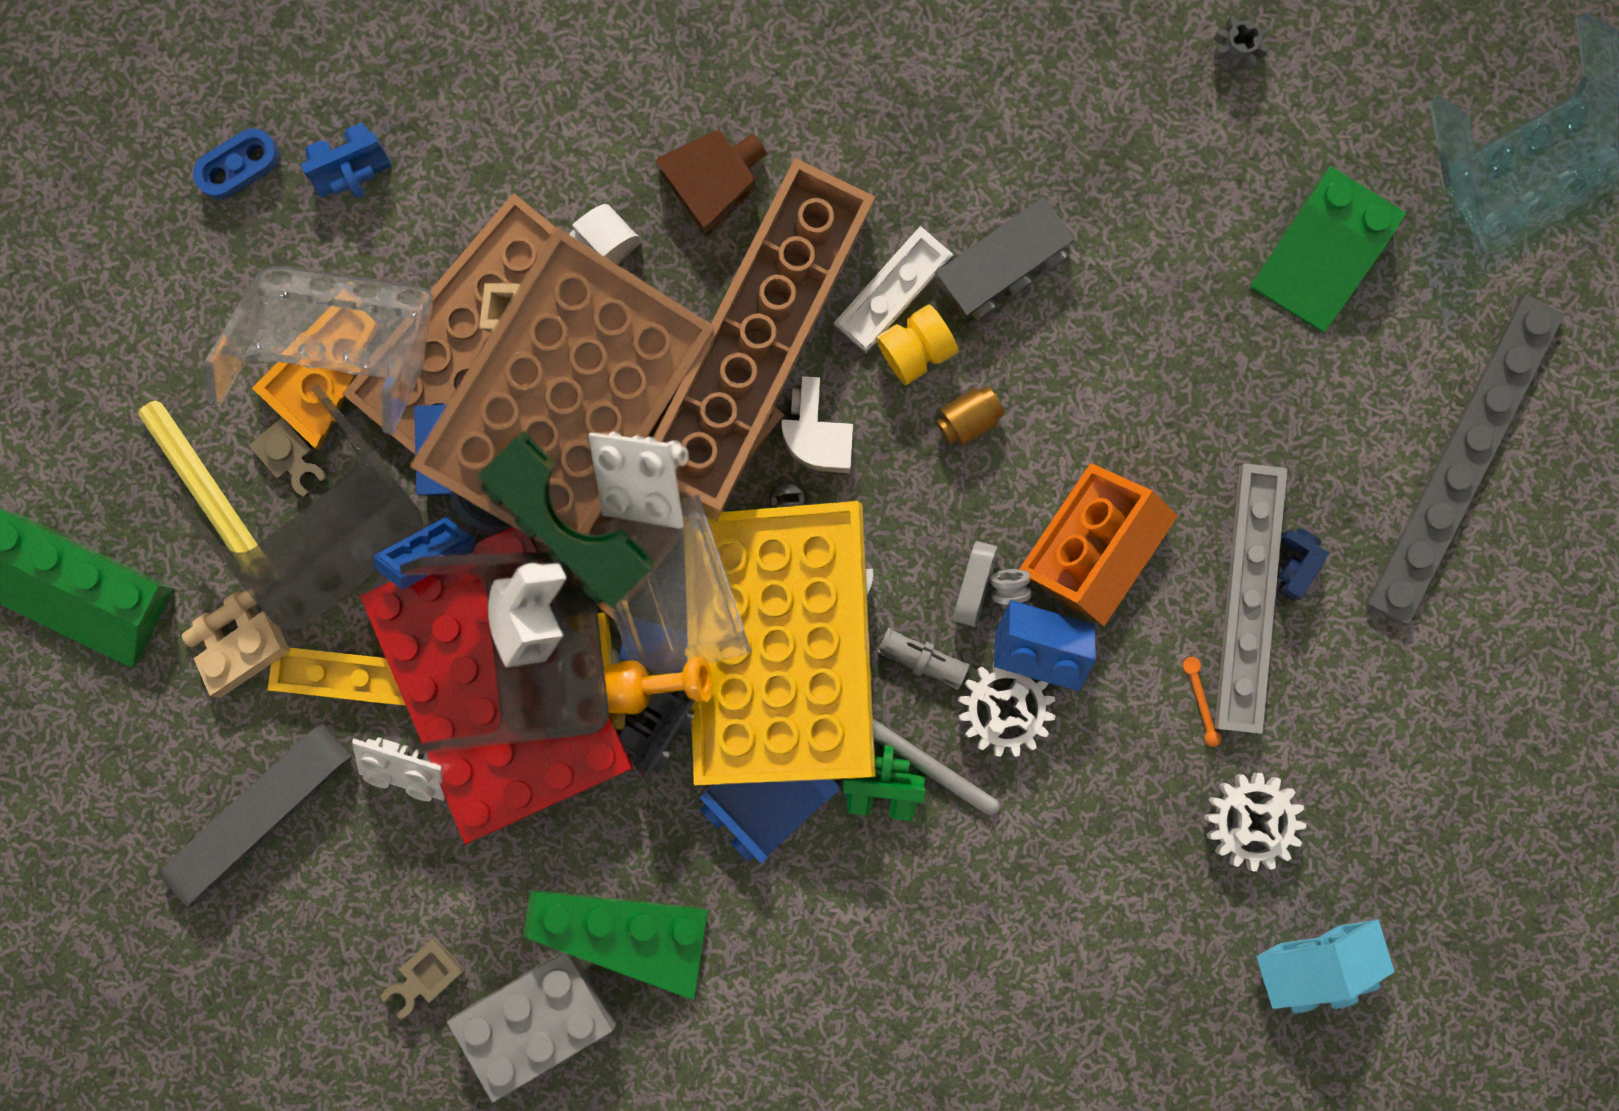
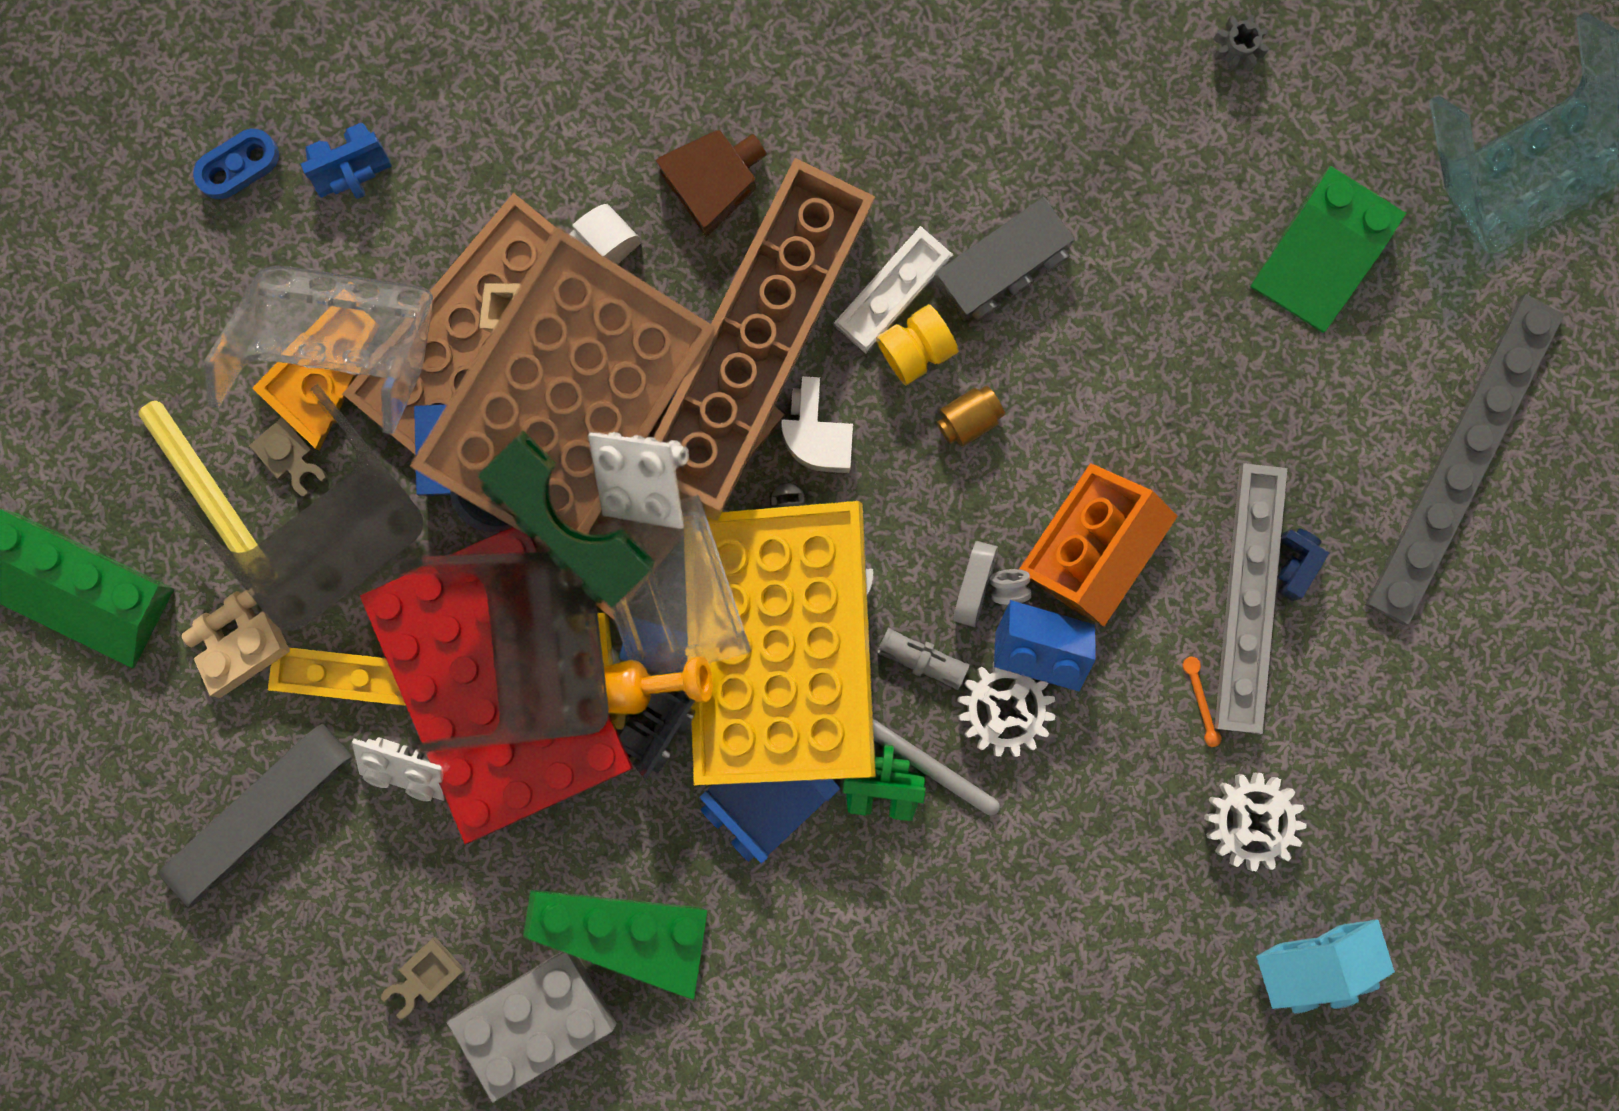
blue plate [373,517,475,590] -> none
white brick [488,563,566,667] -> none

